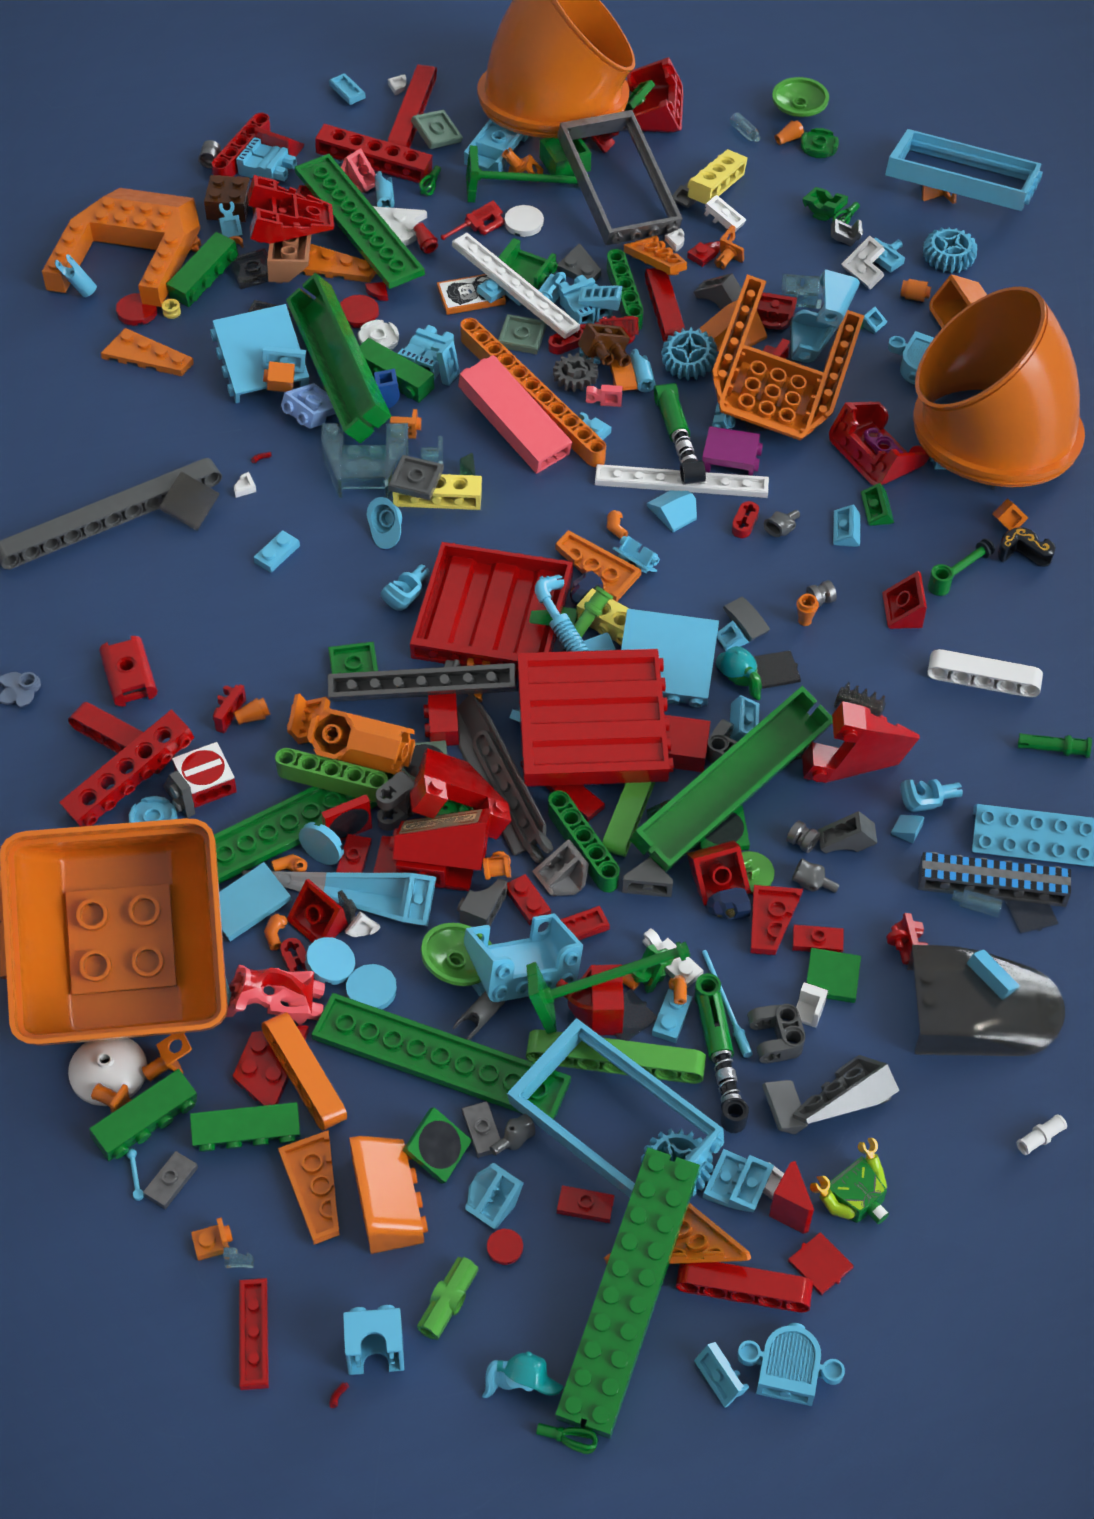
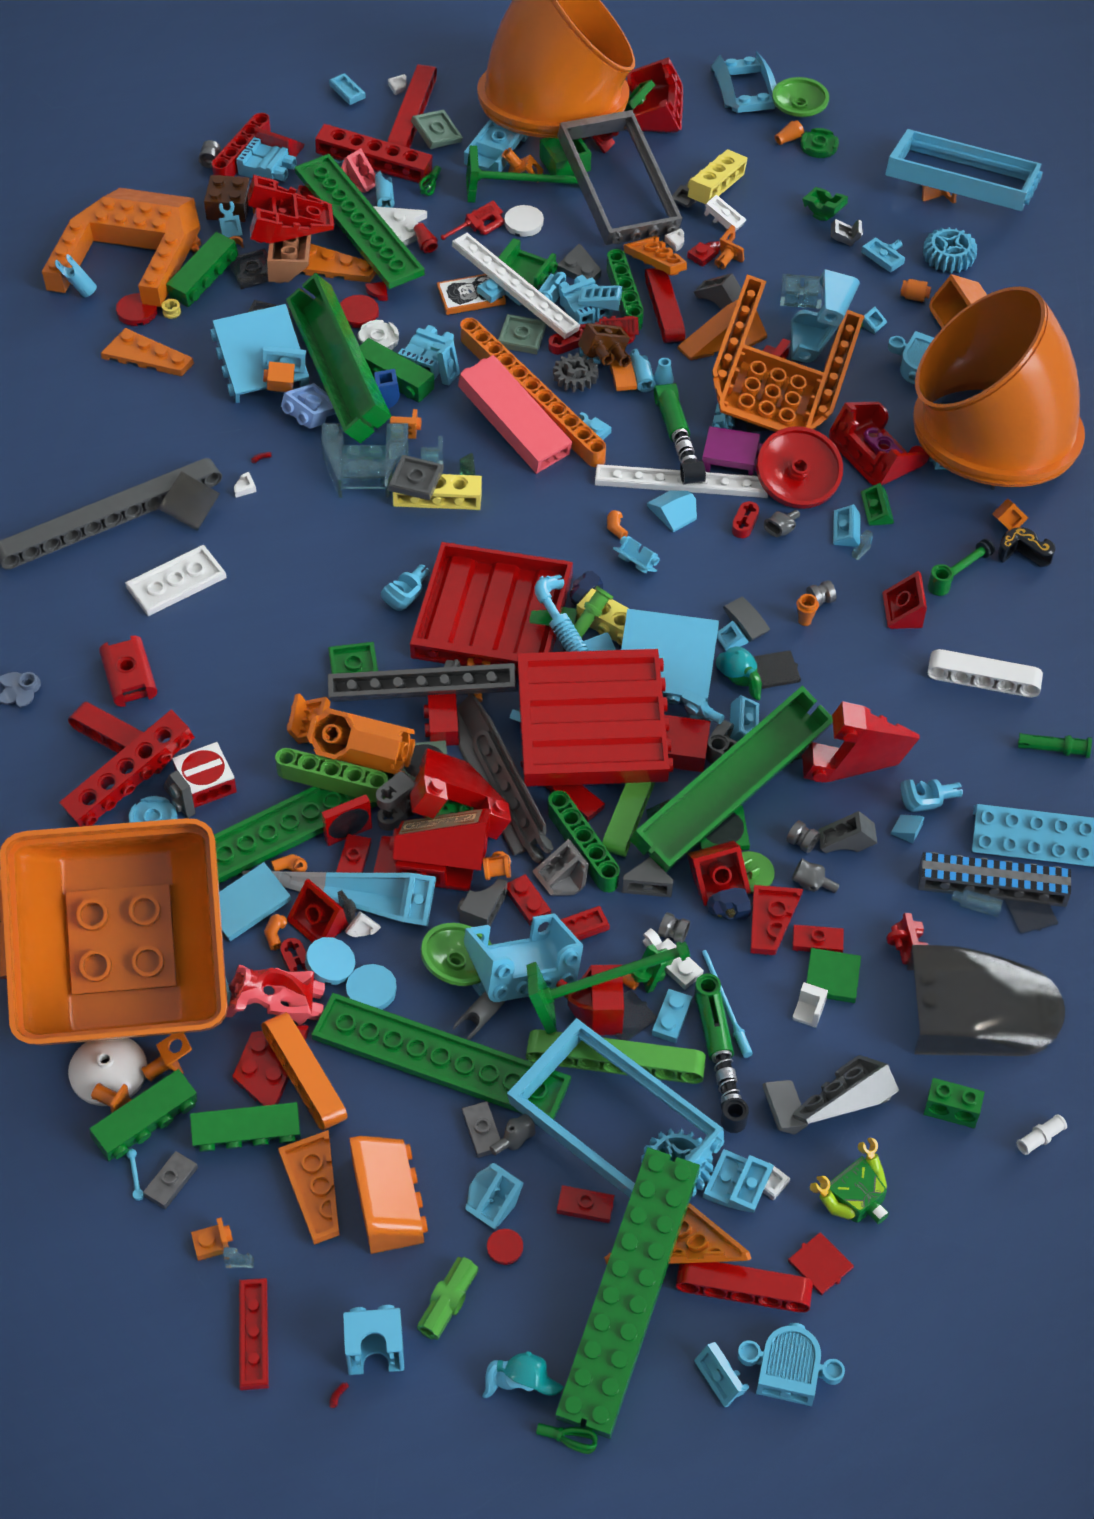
red plate [213,684,246,734] -> none
orange cone [234,697,271,725] -> none
medium azure plate [254,530,300,573] -> none
medium azure tile [299,822,344,865] -> none
medium azure piece [367,497,402,549] -> none
tile [403,1107,472,1184] -> none
orange wing [555,530,641,602] -> none
coral plate [586,385,623,407] -> none
medium azure gear [661,327,718,381] -> none
orange arm [668,975,687,1005] -> none
clear light blue cylinder [730,113,761,142] -> none
dark grey piece [747,1004,805,1063] -> none
red slope [757,292,797,330] -> none
red slope [769,1161,814,1234] -> none
green piece [833,202,860,224] -> none
clear smoke piece [834,682,886,717] -> none
white plate [841,236,885,290] -> none
medium azure slope [967,950,1020,1000] -> none
none -> white tile [125,545,227,616]
none -> medium azure cone [654,358,674,385]
none -> flat silver wheel [658,912,691,943]
none -> medium azure plate [681,689,725,726]
none -> medium azure wedge [711,51,776,113]
none -> red dish [756,426,843,509]
none -> clear light blue tile [852,530,873,560]
none -> green brick [923,1078,985,1129]

